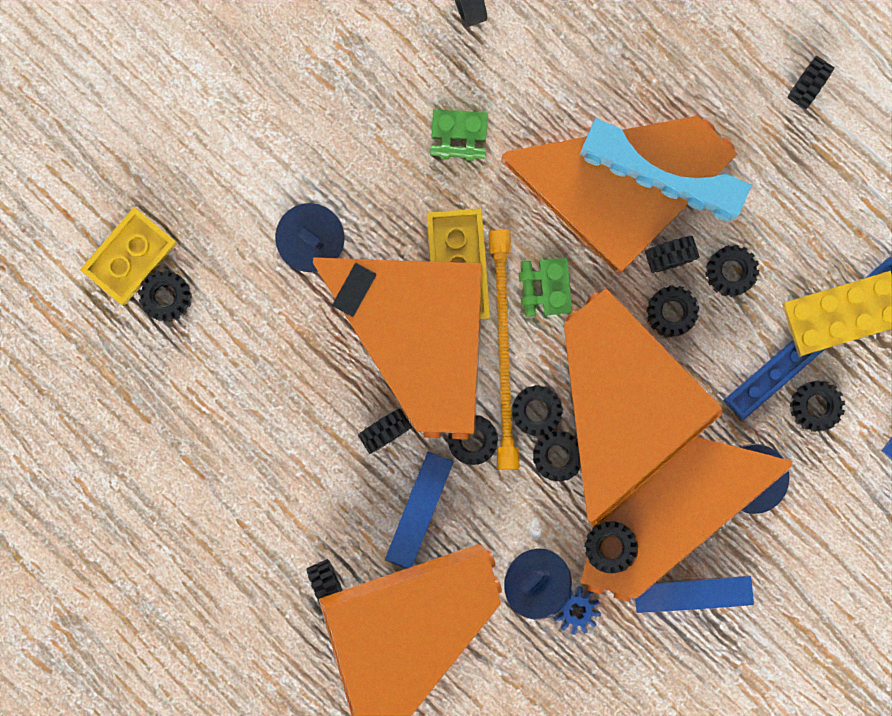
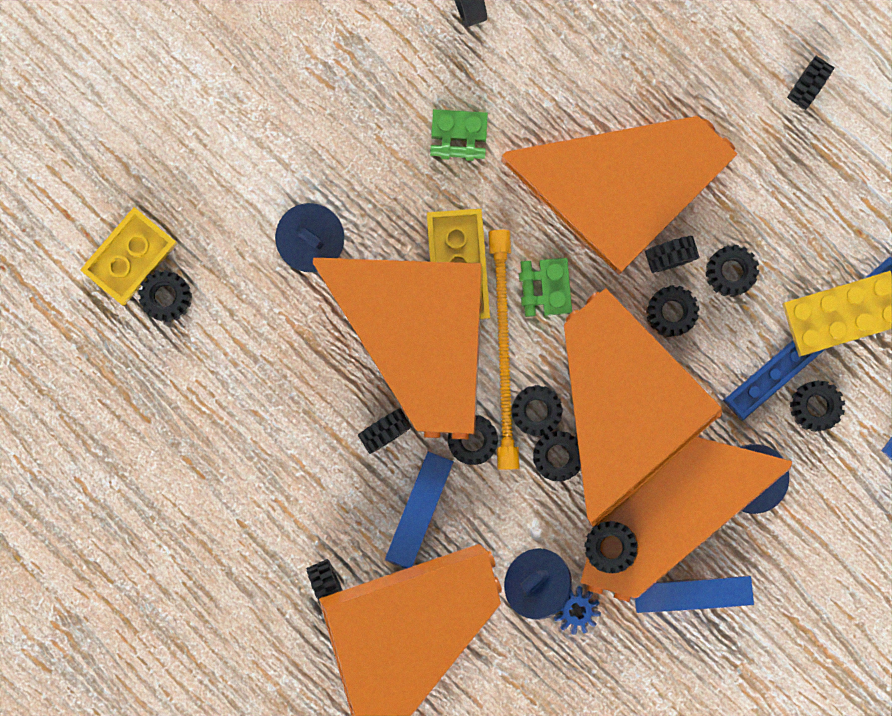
black sticker [332,263,376,317] -> none
medium azure arch [580,118,752,221] -> none

